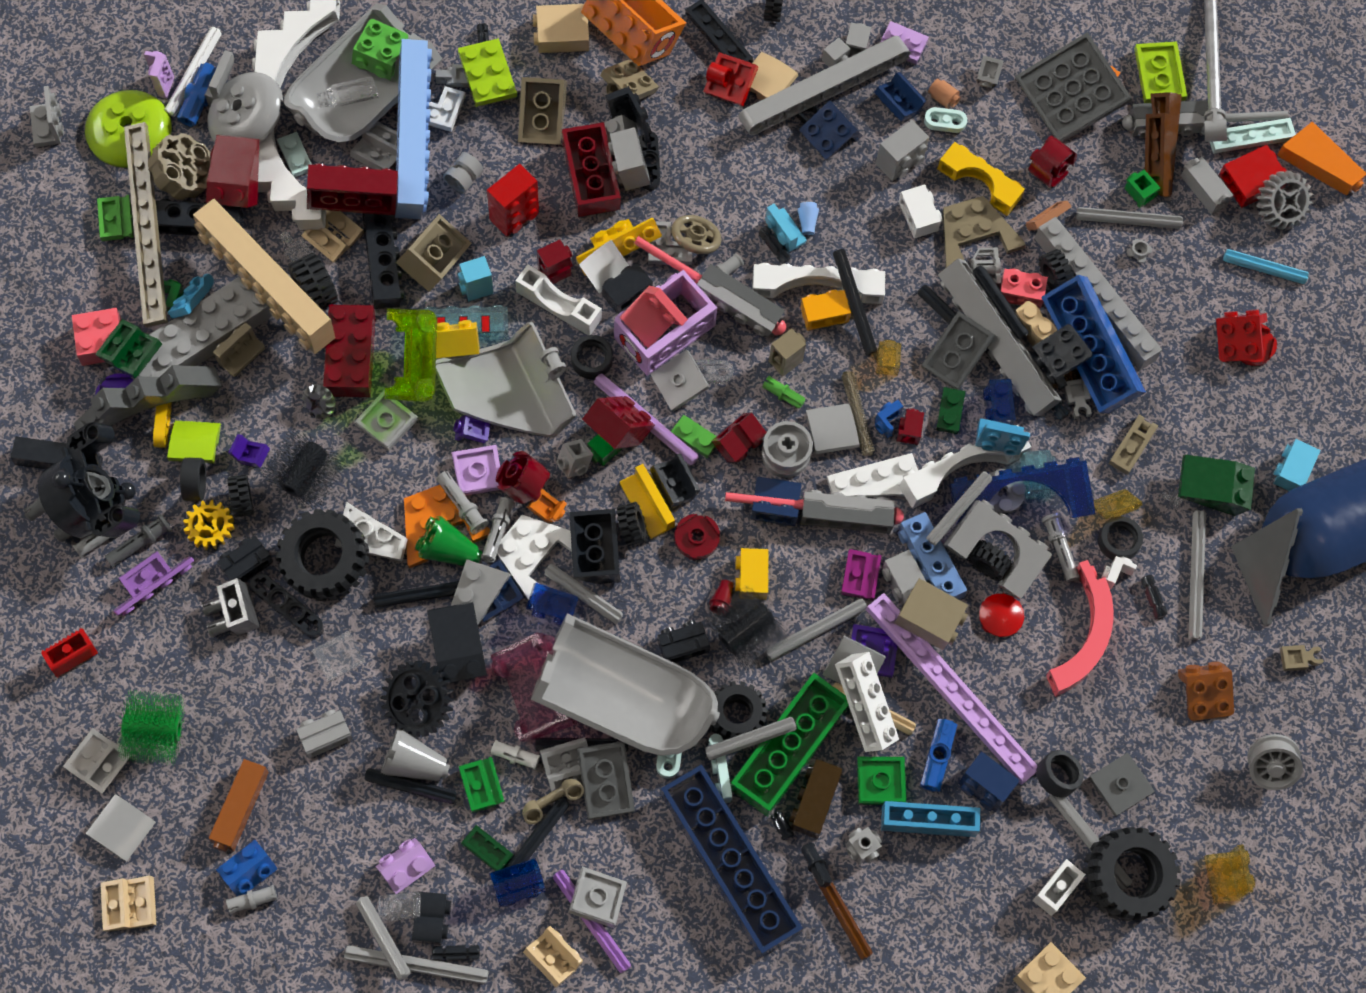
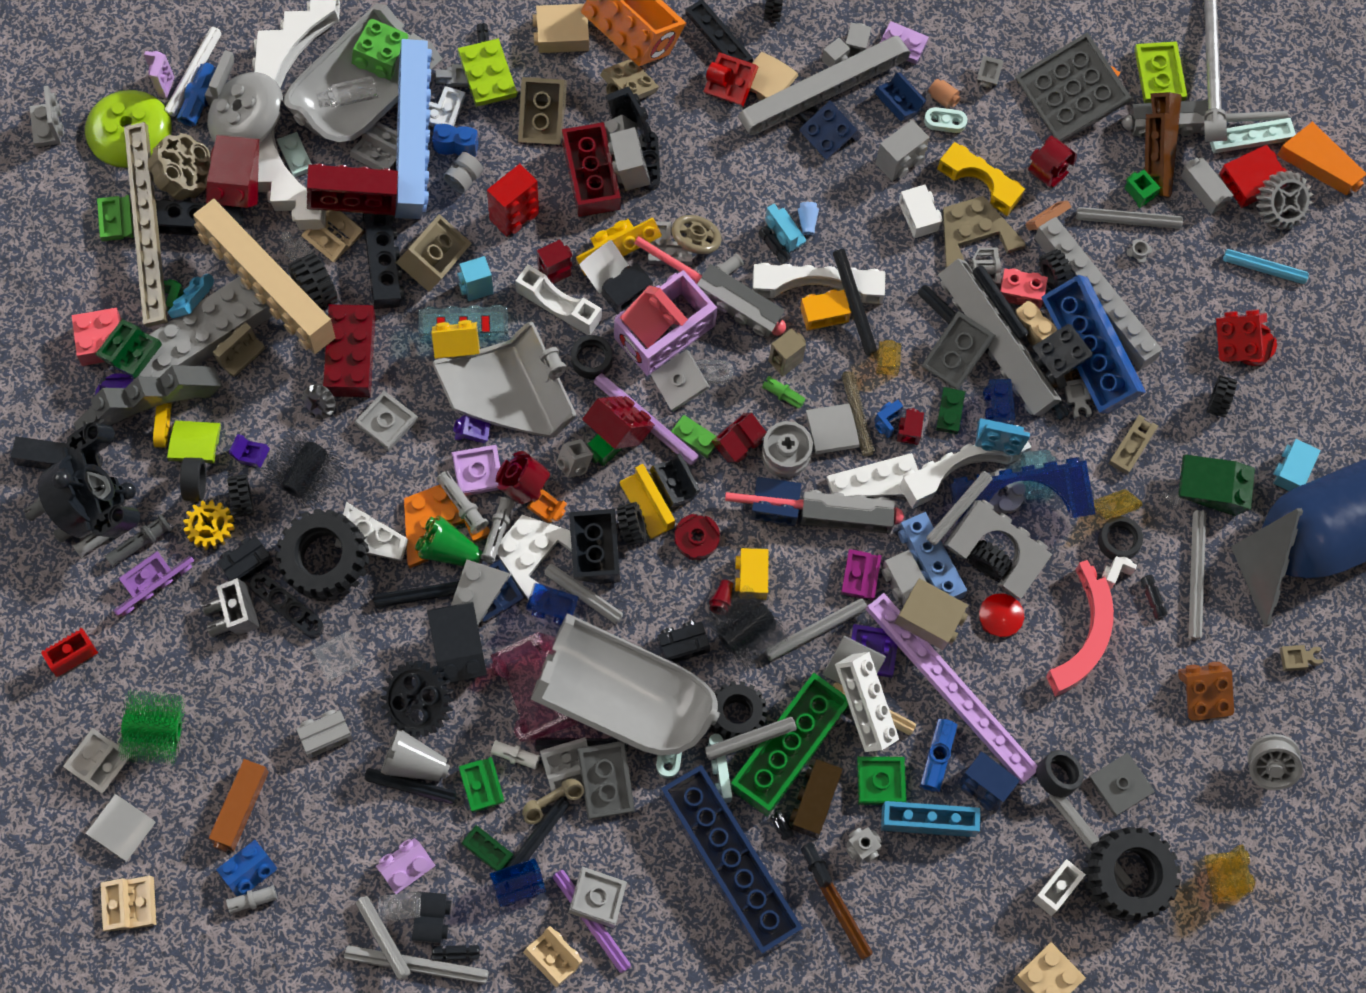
clear neon green windscreen [384,309,437,401] -> none
light grey pin [1042,513,1080,582] -> none
none -> blue brick [432,124,479,157]
none -> black tyre [1207,375,1237,418]

